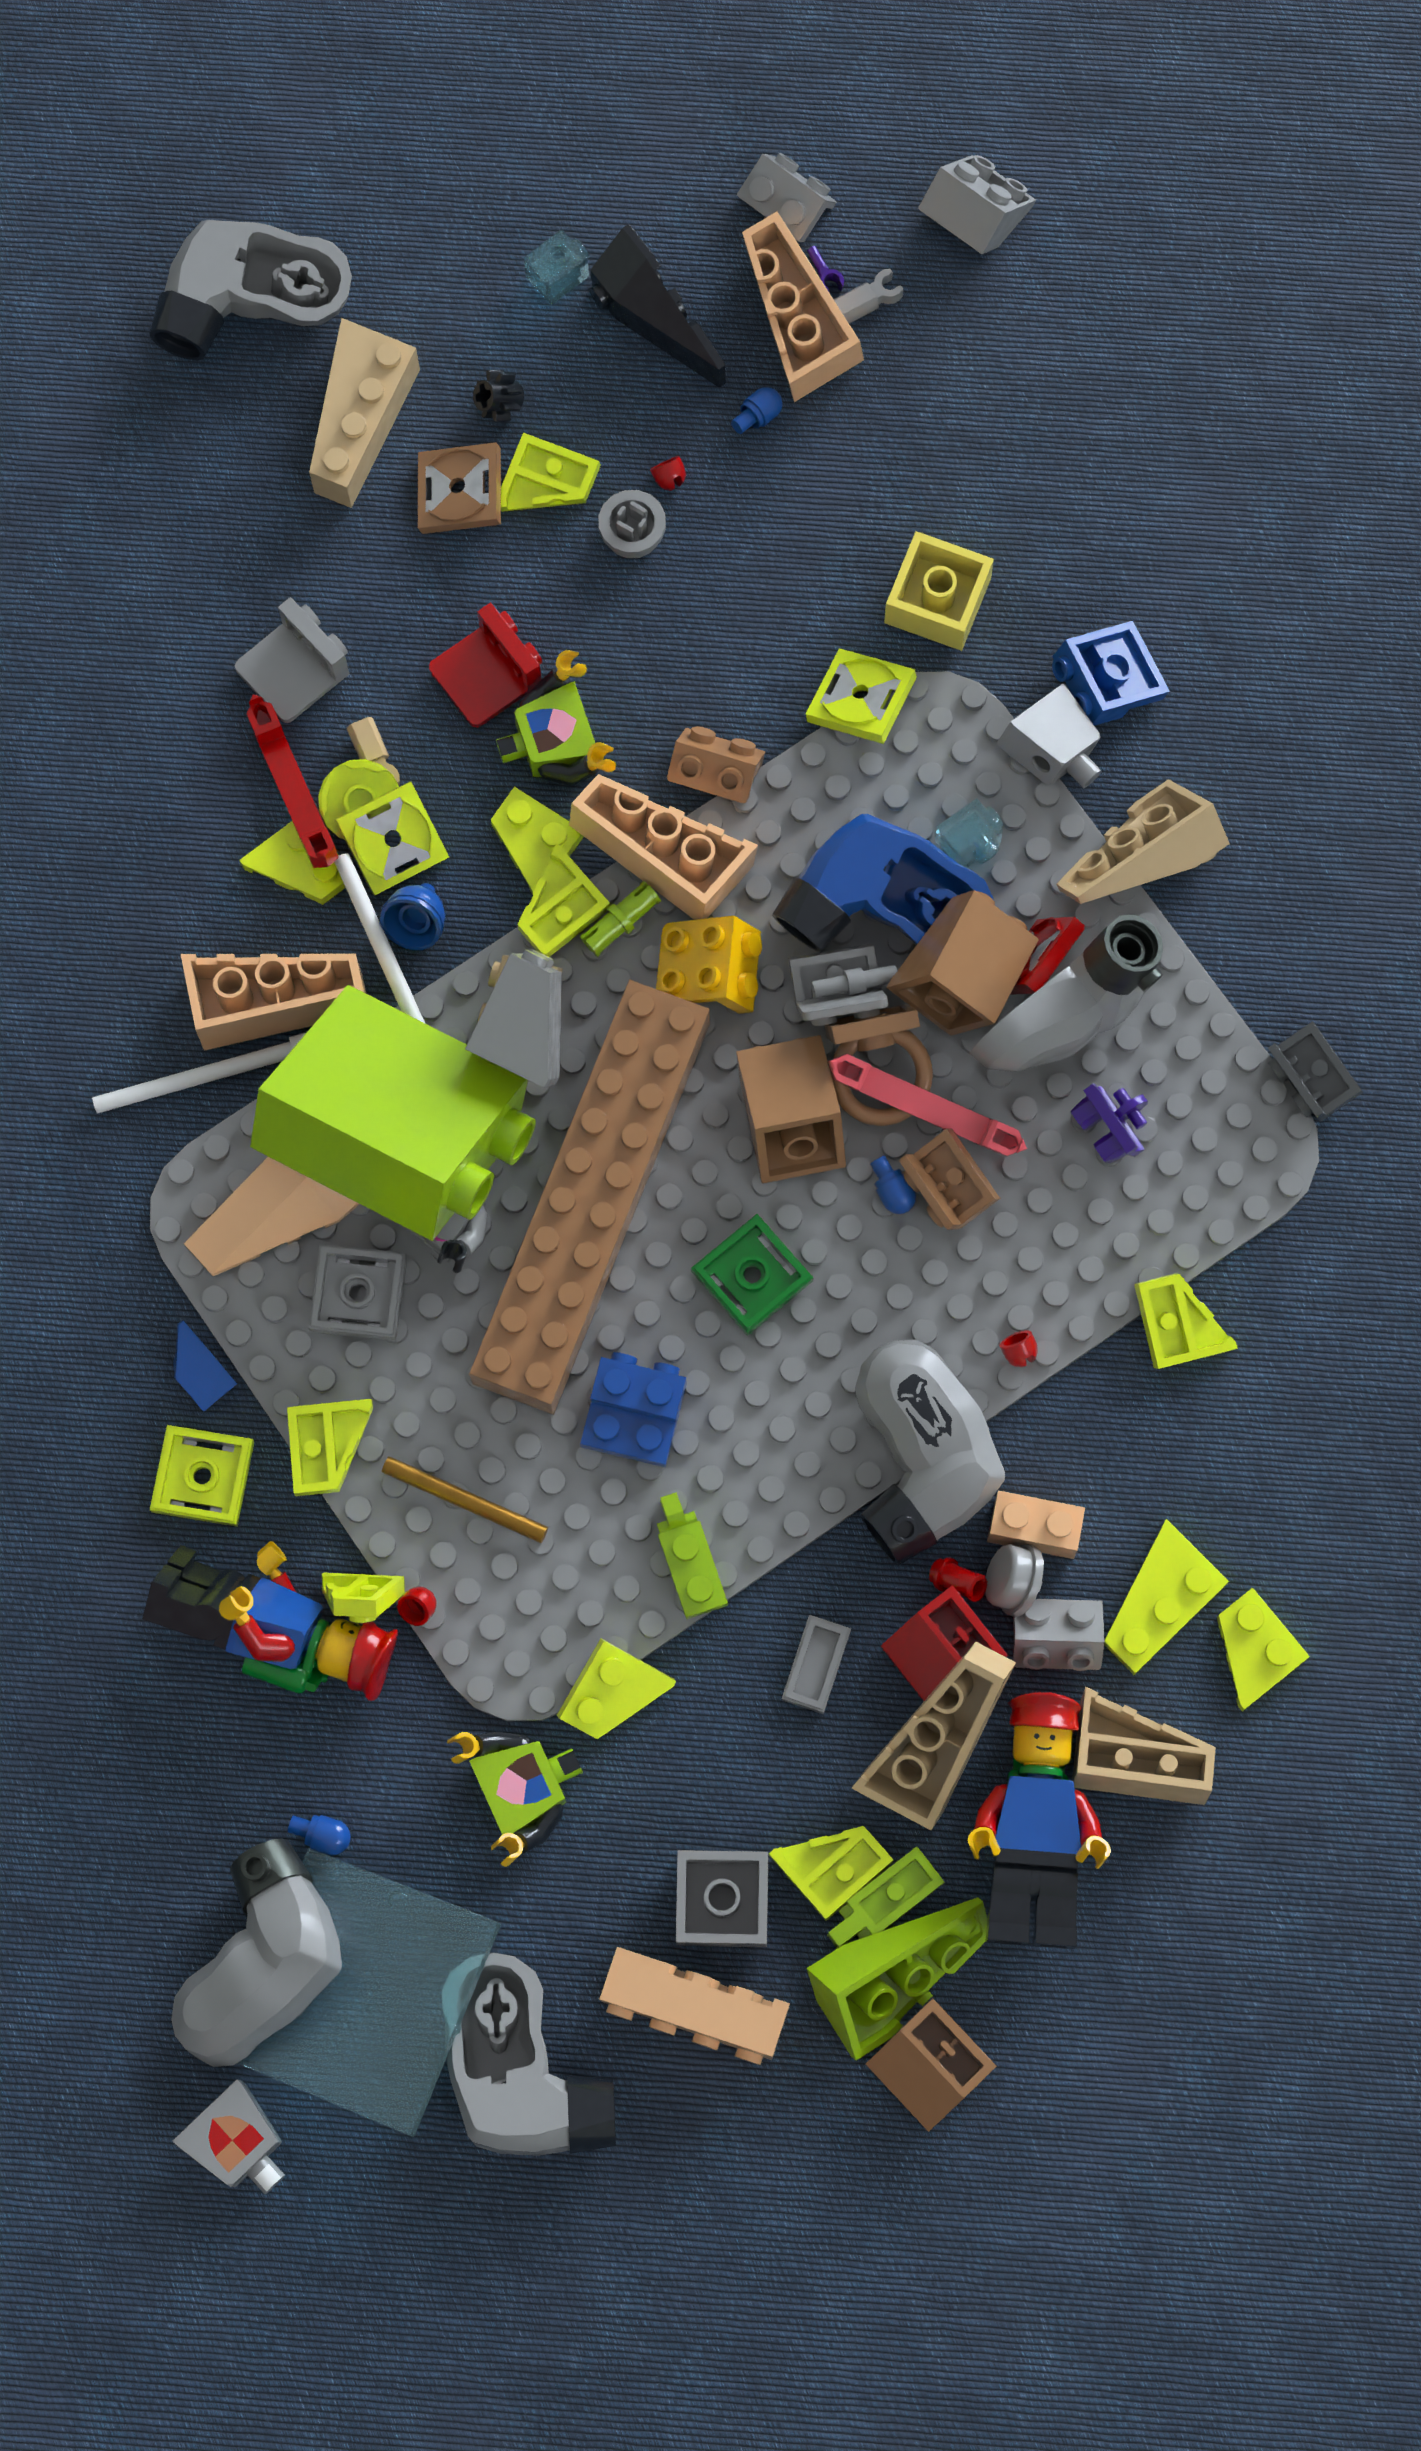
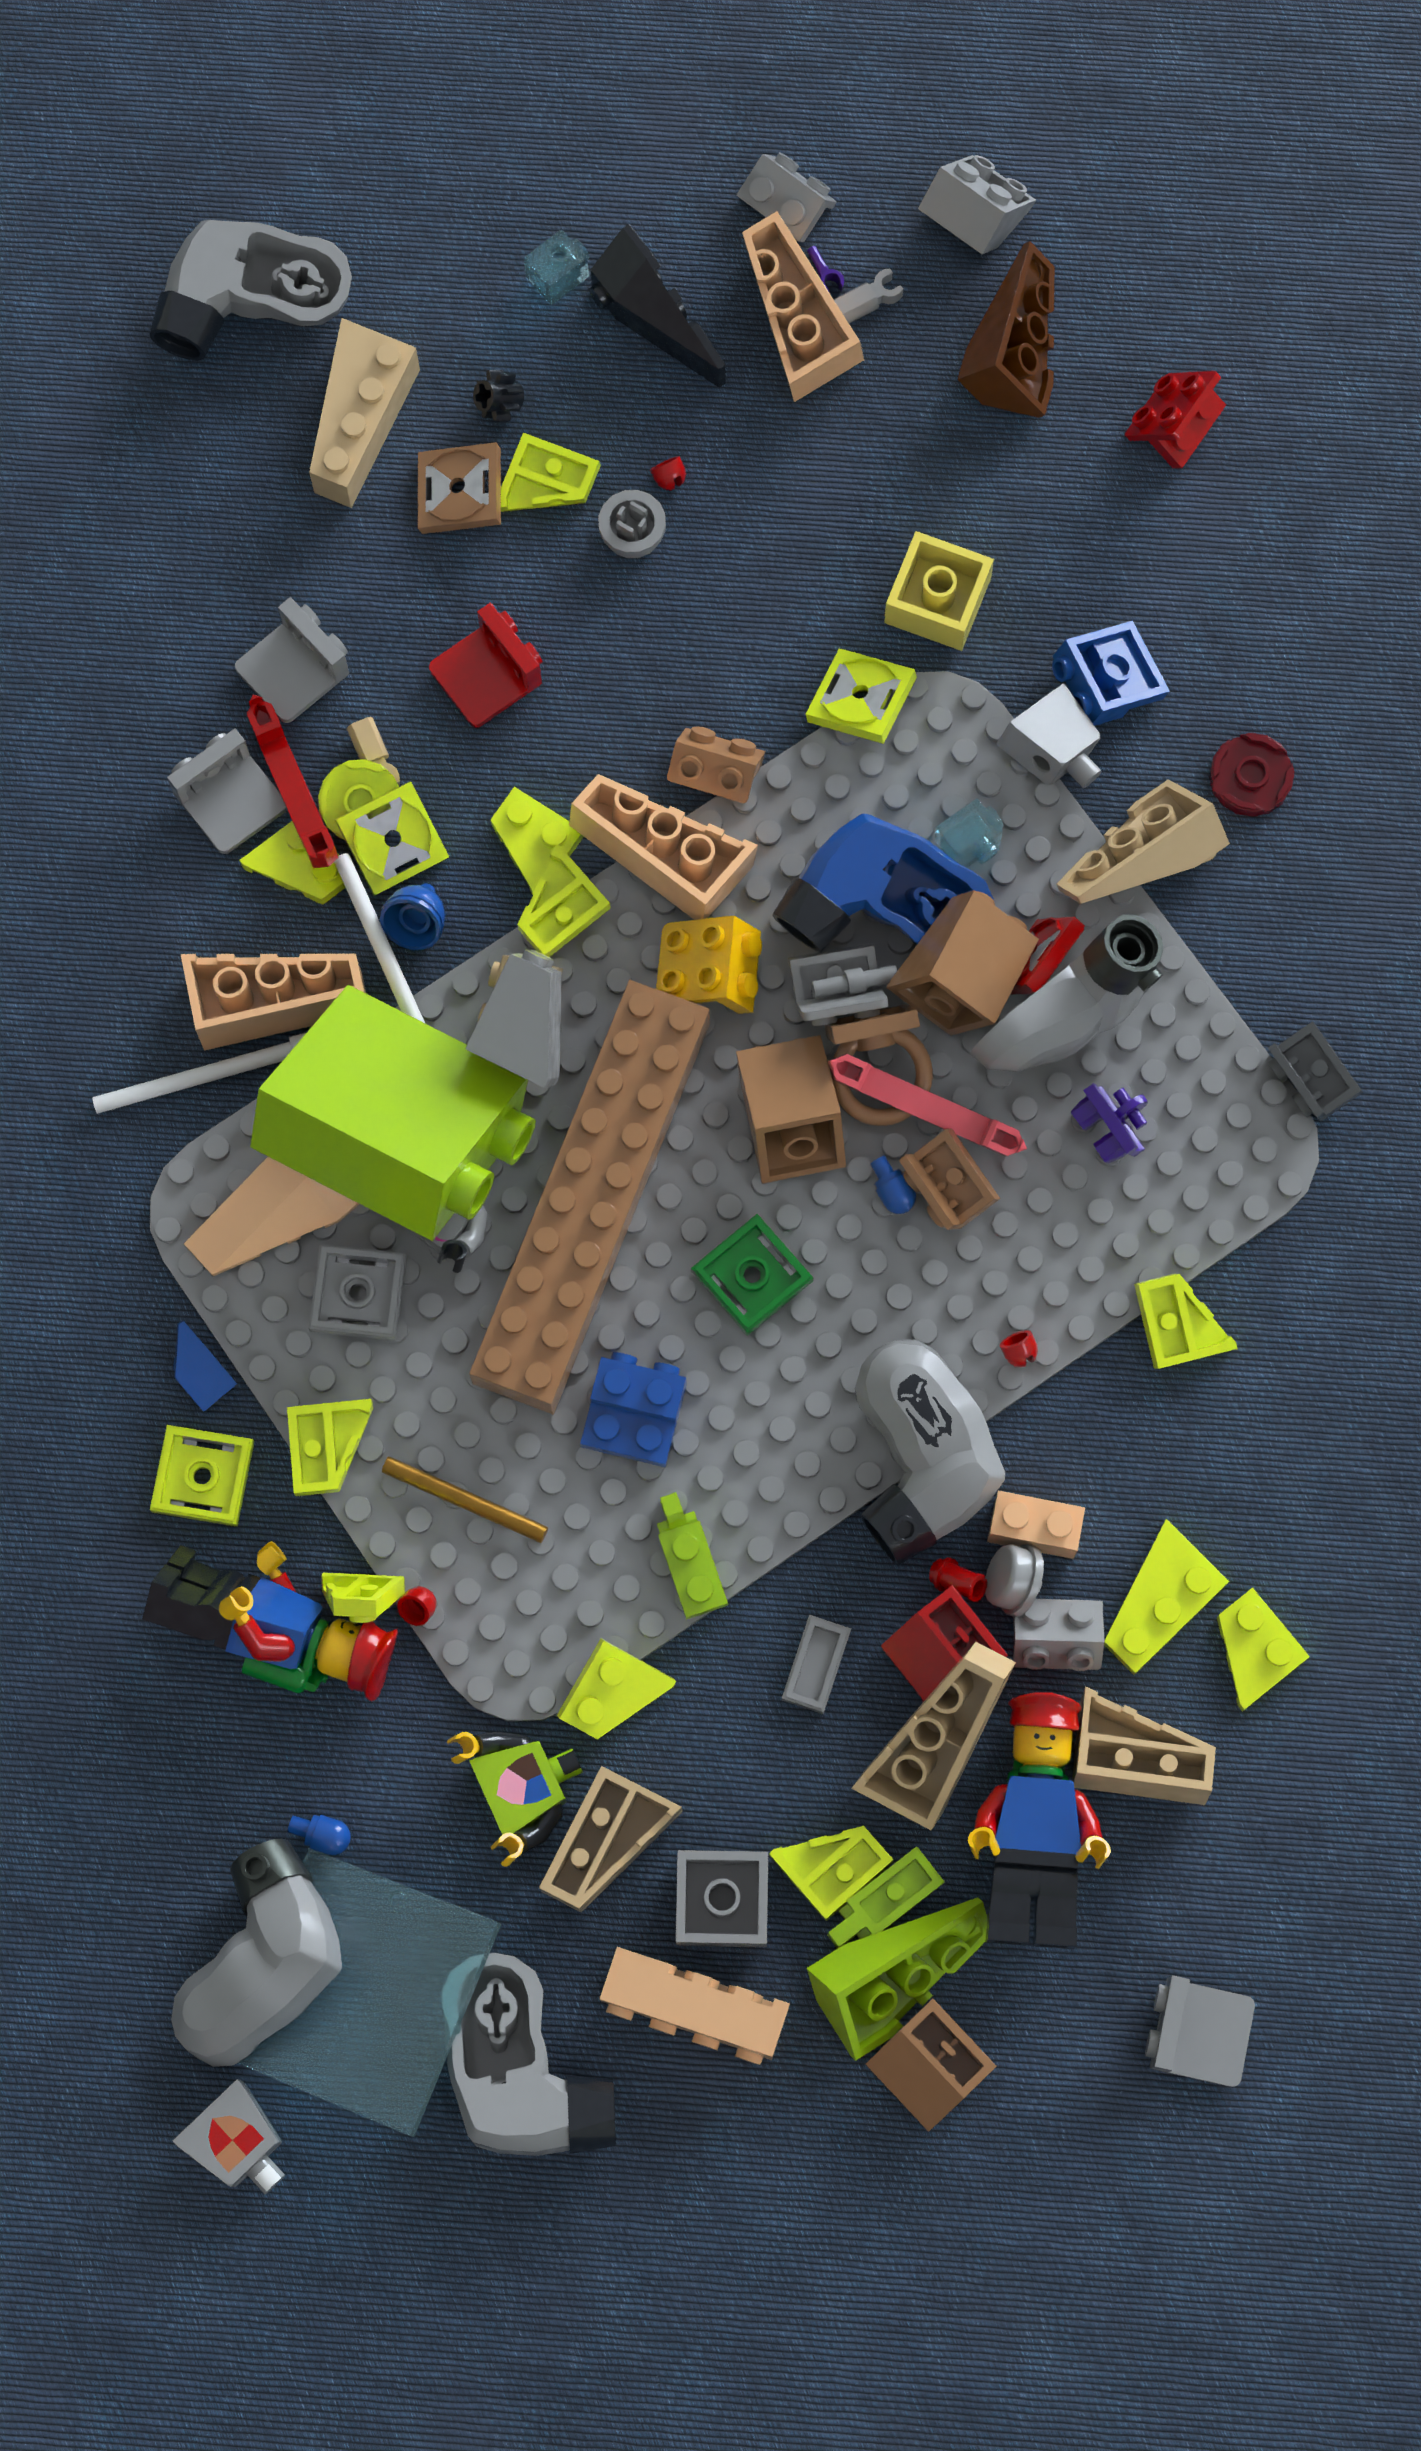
torso [496,650,616,786] -> none
lime pin [580,881,661,957] -> none
blue cylinder [731,387,783,434] -> none
none -> light grey bracket [167,728,287,854]
none -> tan wedge [539,1766,682,1912]
none -> reddish brown wedge [957,241,1055,418]
none -> red bracket [1125,371,1226,468]
none -> light grey bracket [1145,1975,1255,2087]
none -> dark red tile [1209,733,1295,817]

